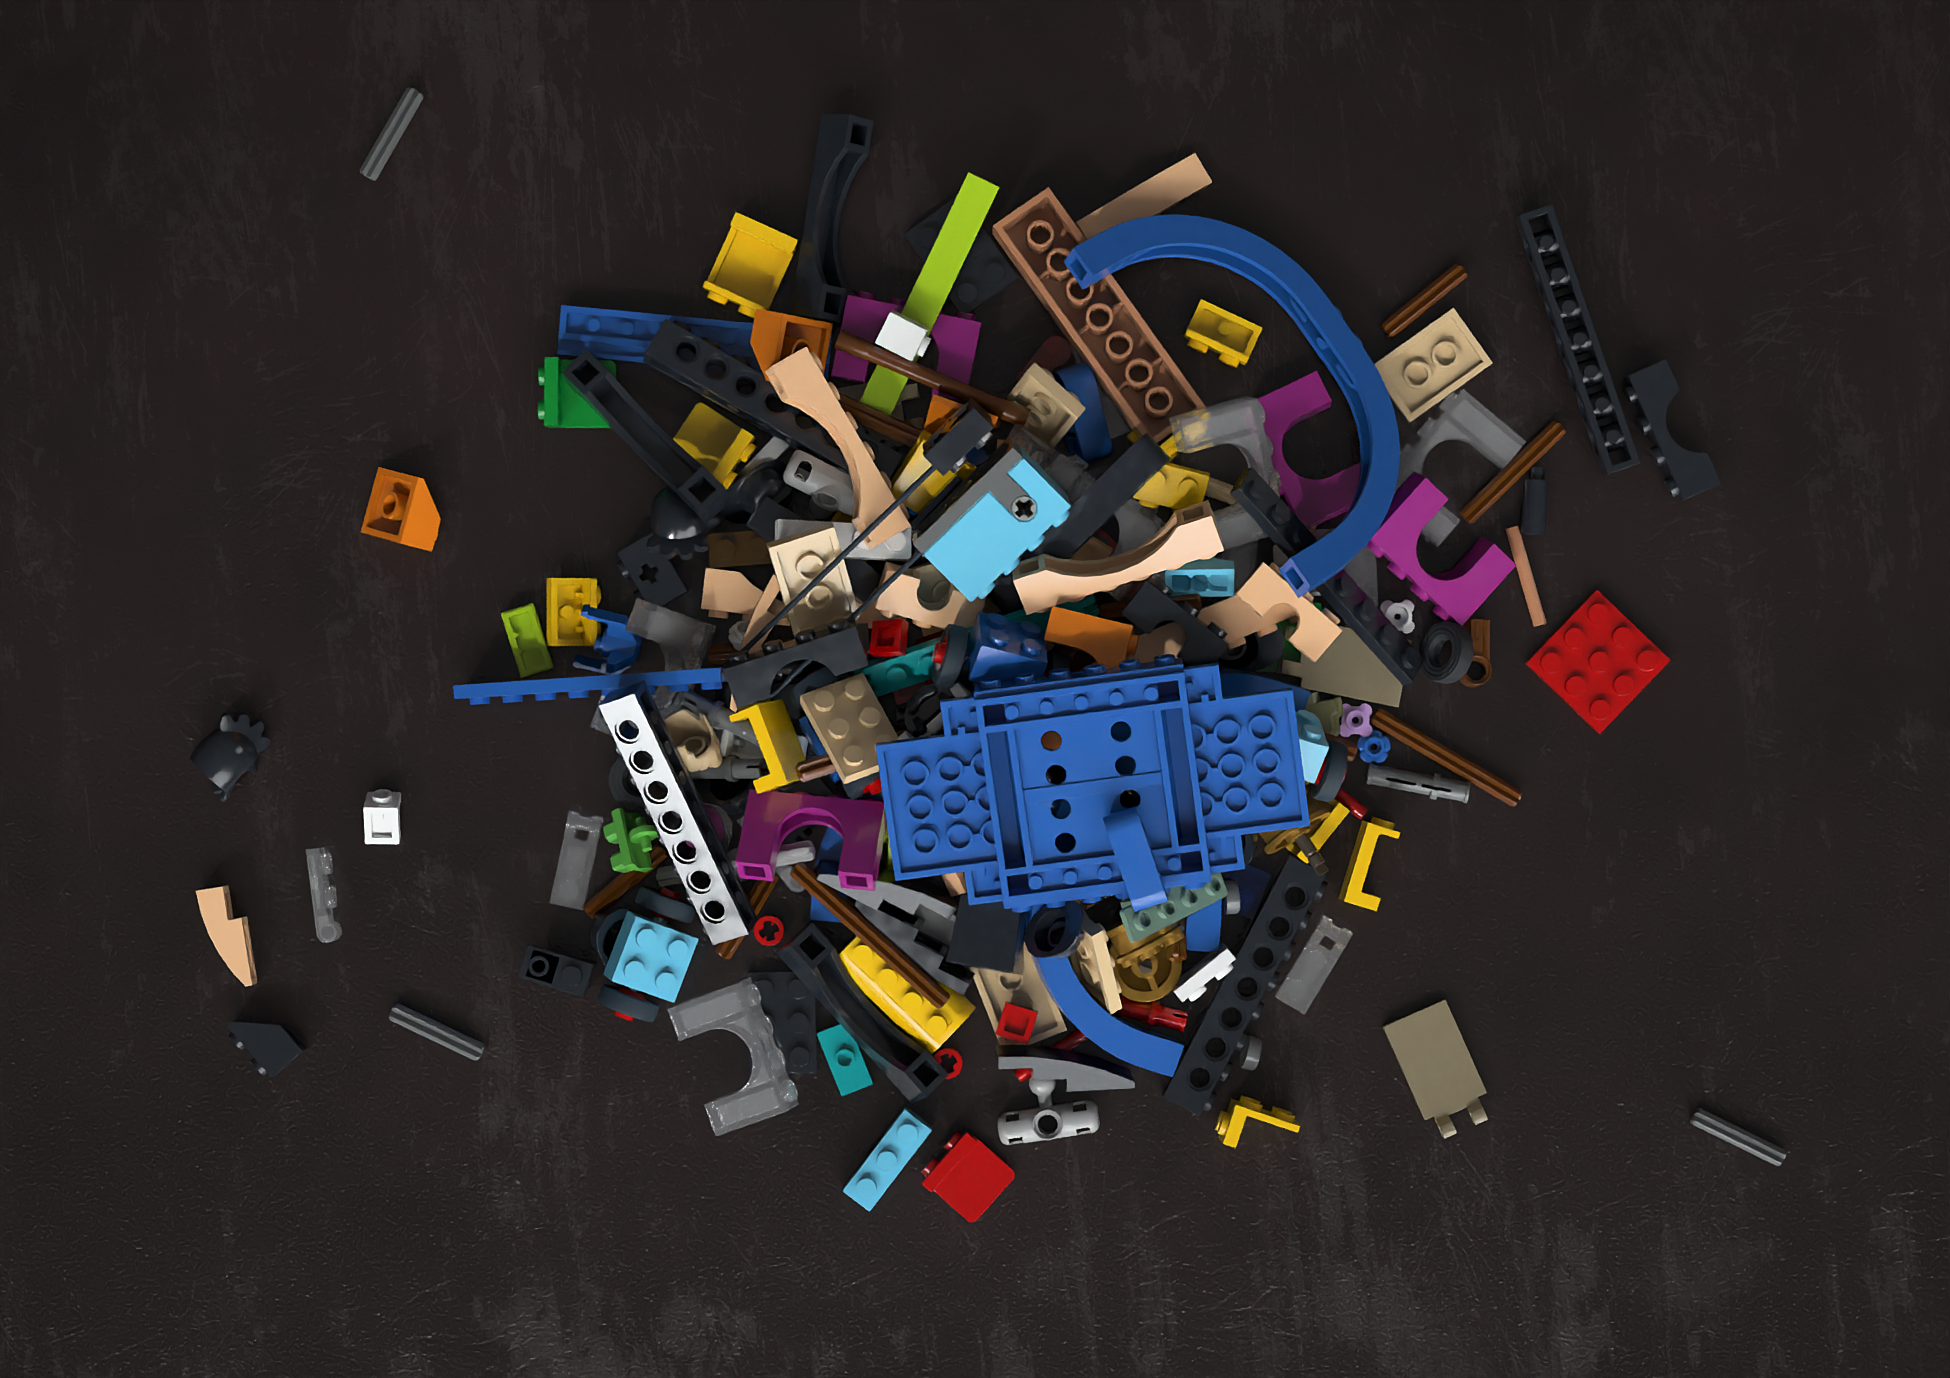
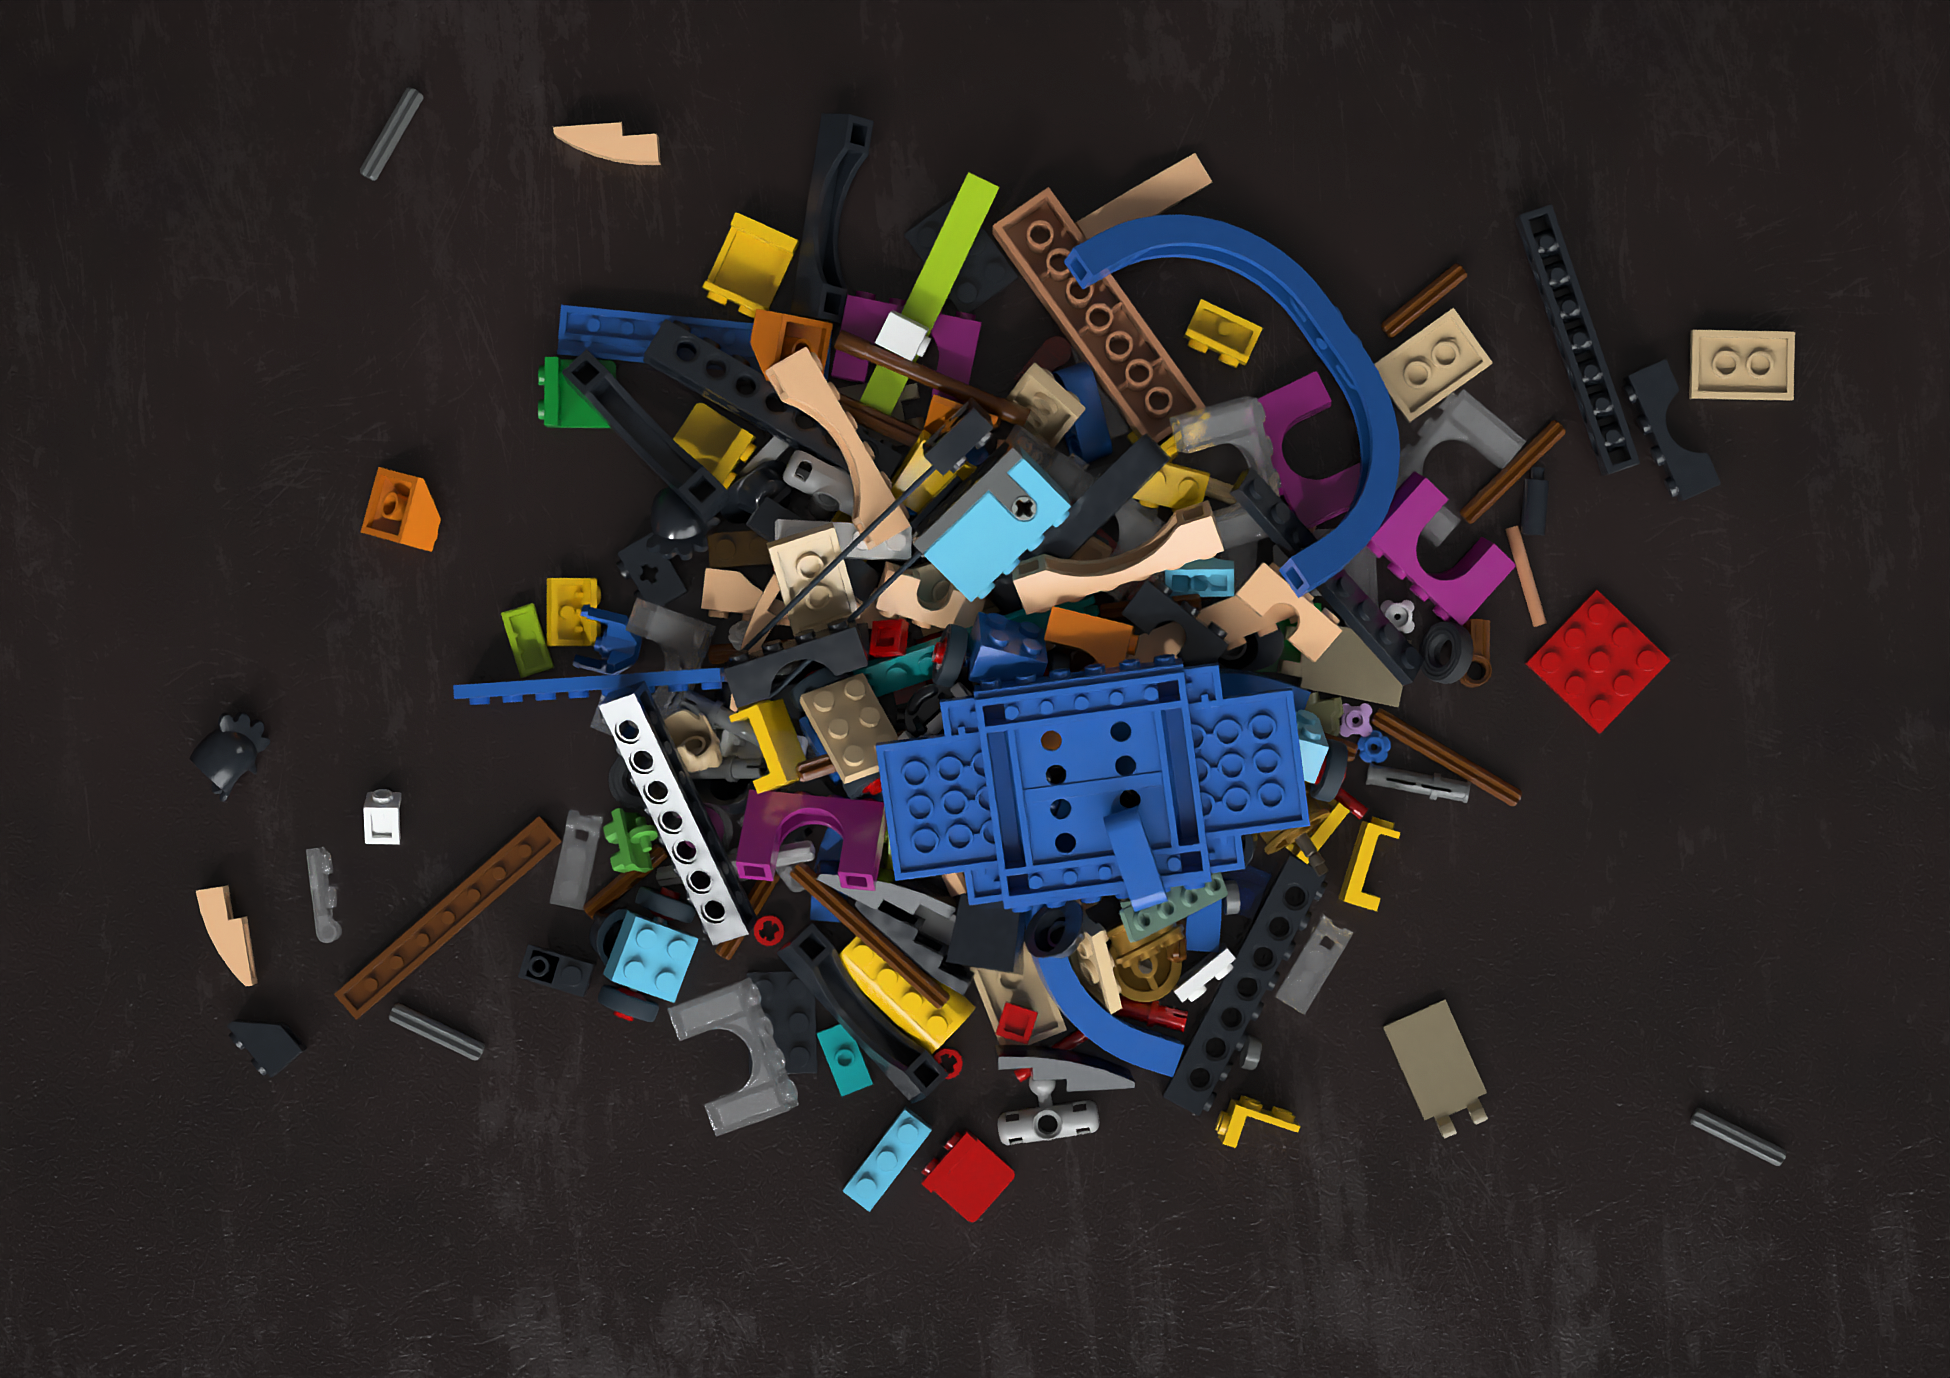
none -> reddish brown plate [334,816,562,1020]
none -> light nougat slope [553,122,661,165]
none -> tan plate [1689,330,1795,401]

